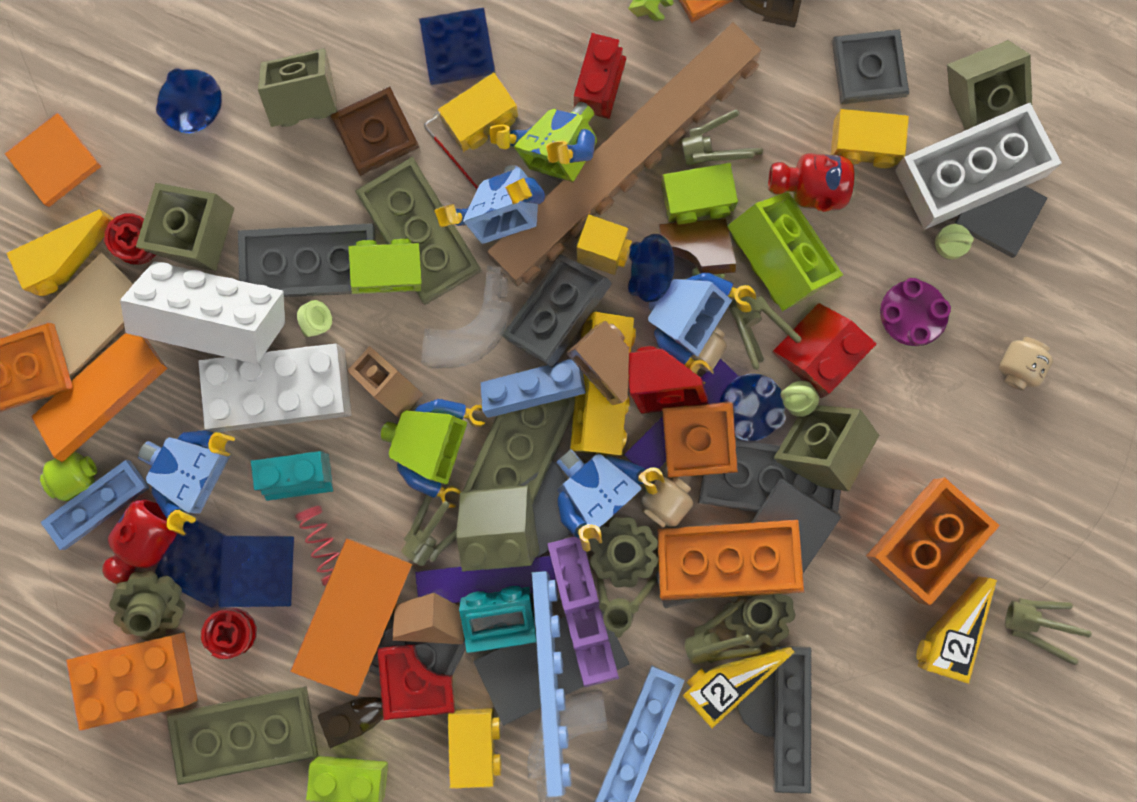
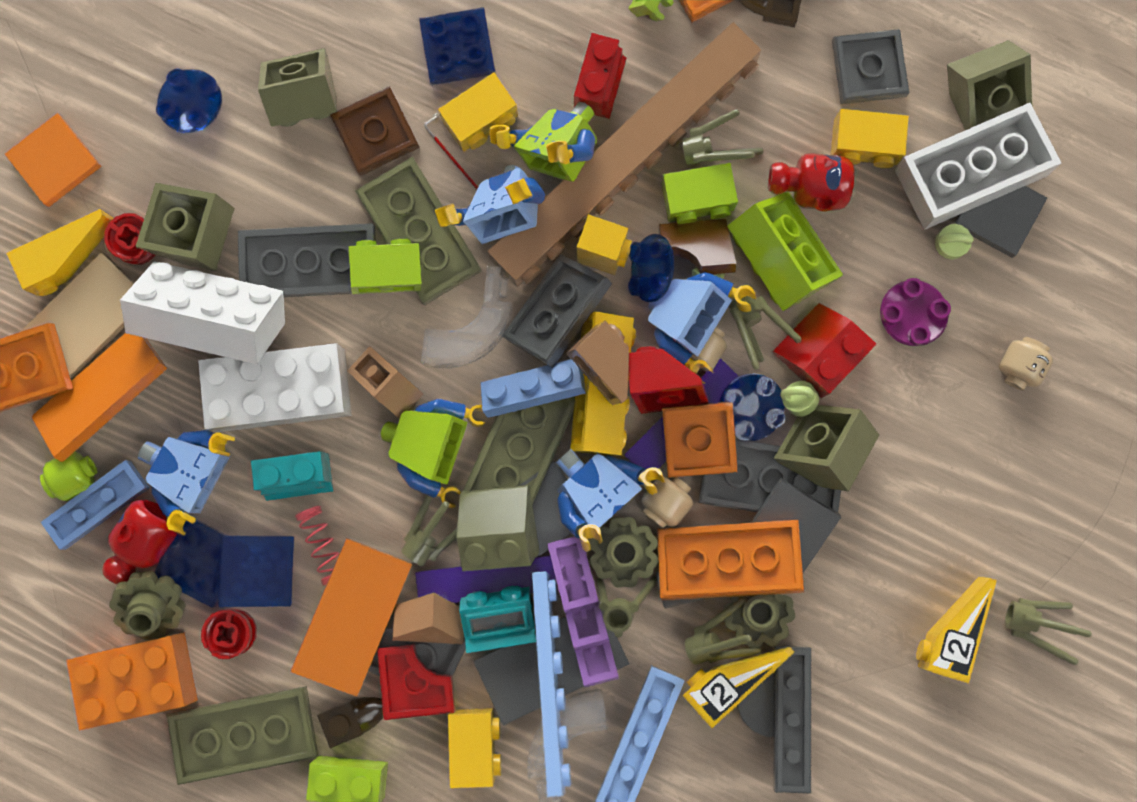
yellowish green tile [297,300,332,337] -> none
orange brick [866,478,1000,606] -> none

